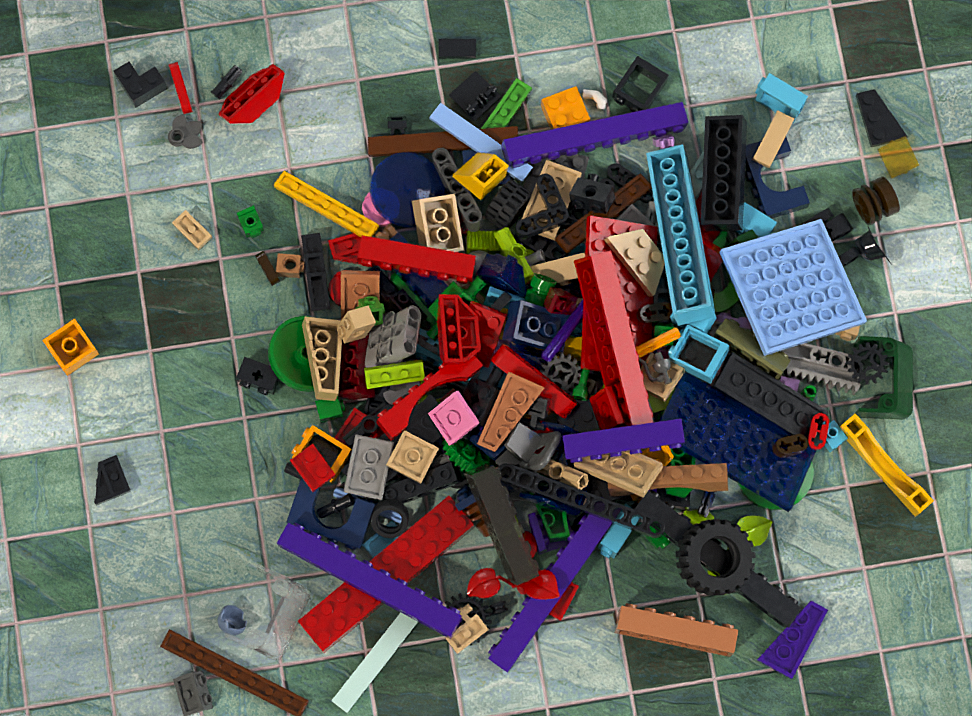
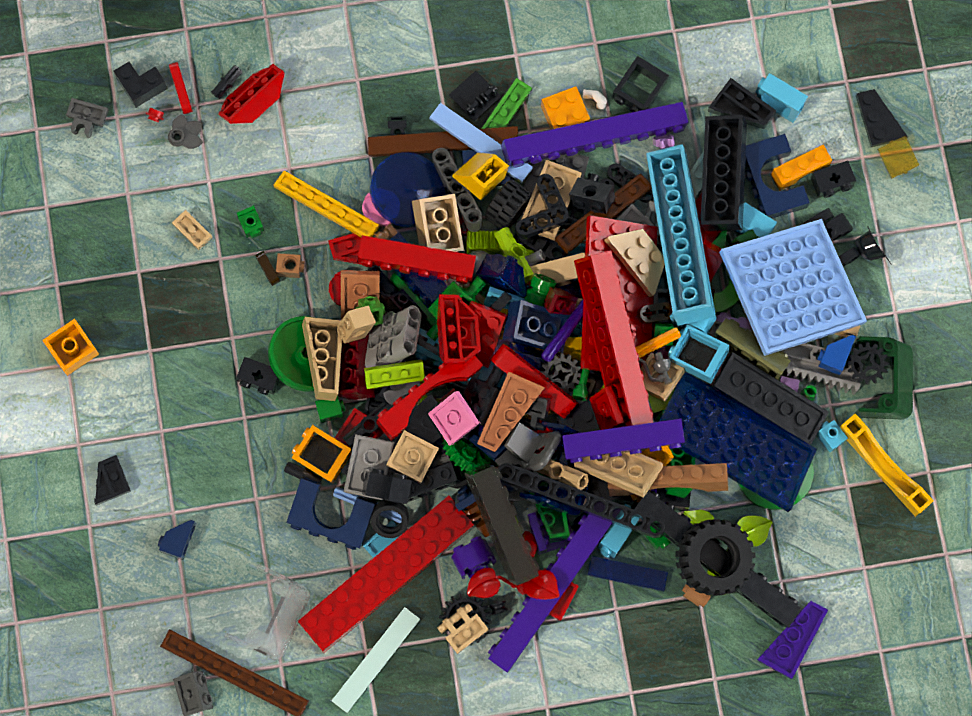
sand blue hair [217,605,247,636] -> none
dark purple brick [277,522,462,639] -> none
red plate [290,444,336,492] -> none
black slope [301,233,330,312] -> none
black axle [317,493,355,519] -> none
black tile [439,39,476,59] -> none
nougat brick [614,603,738,657] -> none
black axle [697,491,717,518] -> none
tan tile [753,110,795,168] -> none
dark brown beam [772,434,809,458] -> none
red beam [808,413,829,450] -> none
dark brown wheel [852,176,900,225] -> none
none -> dark grey plate [66,98,109,138]
none -> red plate [146,108,164,123]
none -> dark blue slope [158,520,196,560]
none -> black brick [362,468,412,504]
none -> dark purple brick [451,536,497,579]
none -> clear blue tile [587,556,668,592]
none -> medium nougat brick [682,584,712,608]
none -> black wedge [708,78,776,129]
none -> light orange arch [771,144,832,191]
none -> black brick [810,160,856,198]
none -> blue slope [817,335,856,375]

